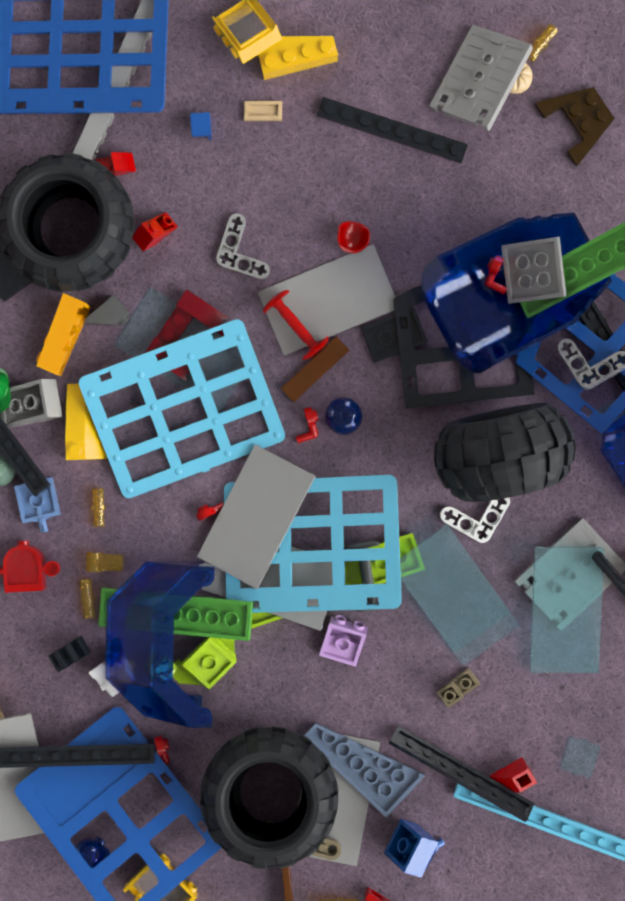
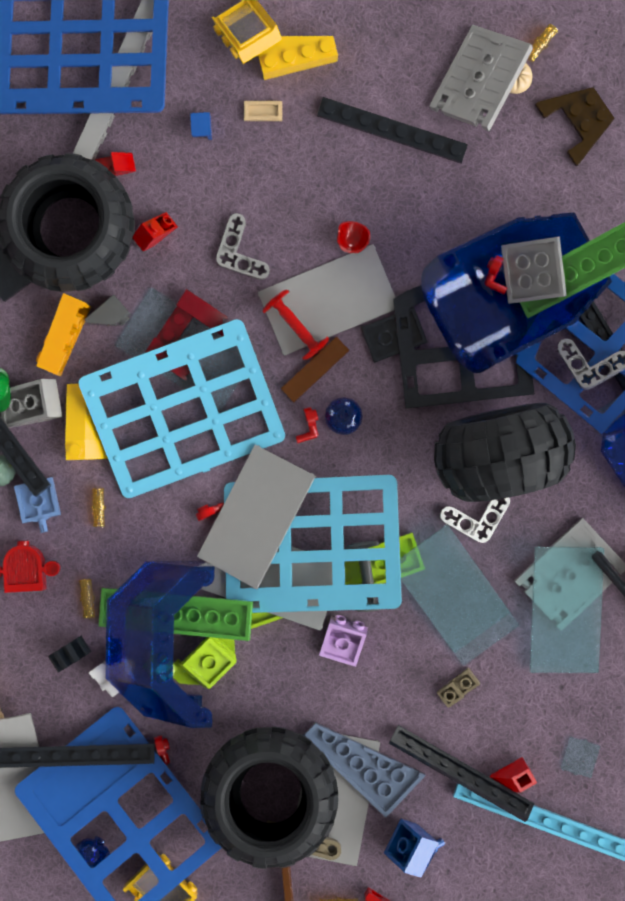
clear yellow piece [85,552,124,572] -> none

